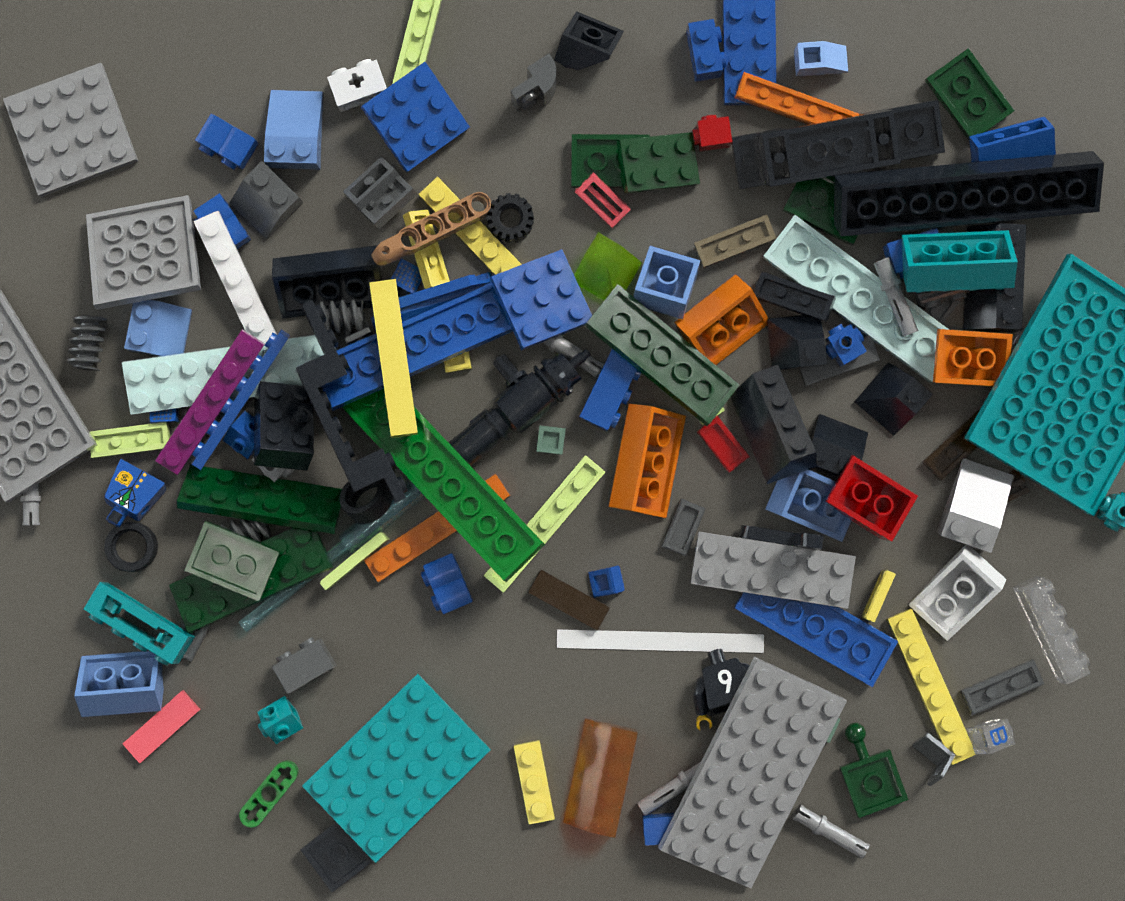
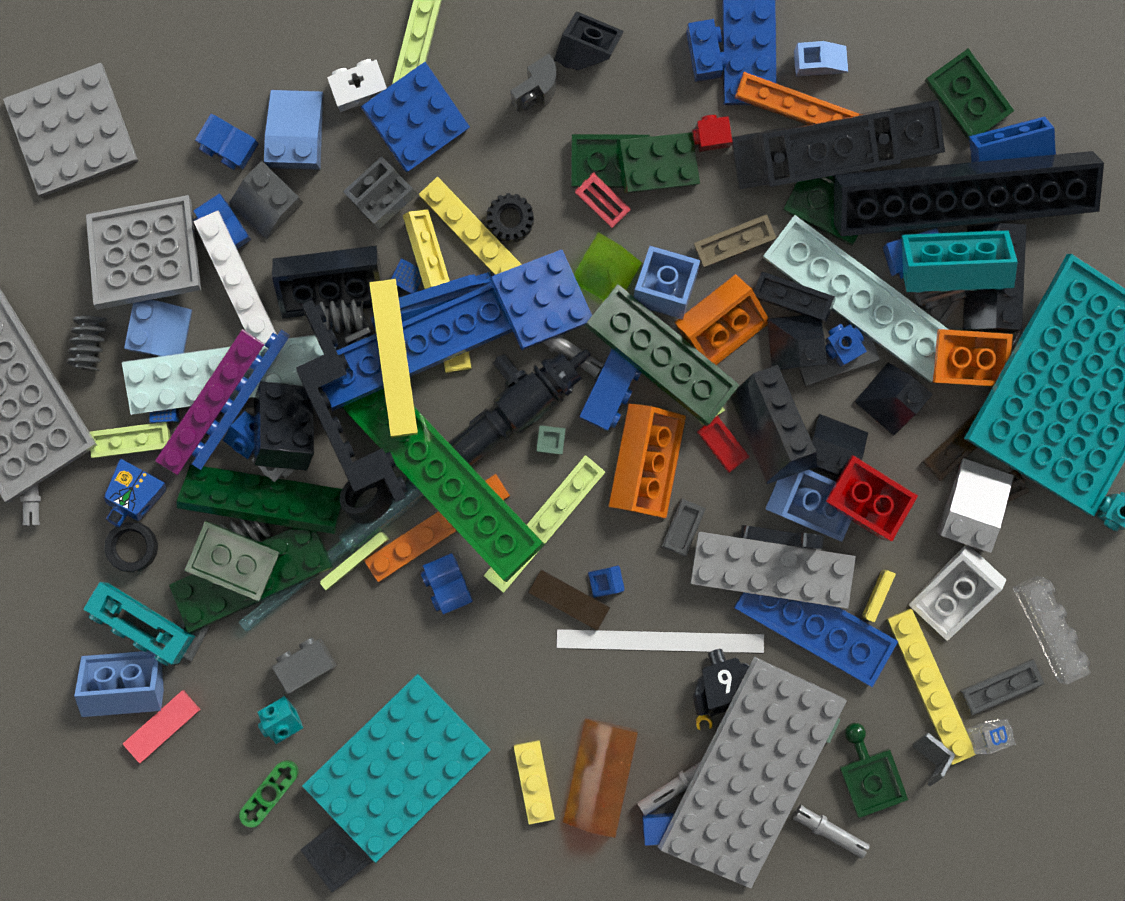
medium nougat piece [371,192,491,266] -> none
light grey pin [874,257,919,337] -> none

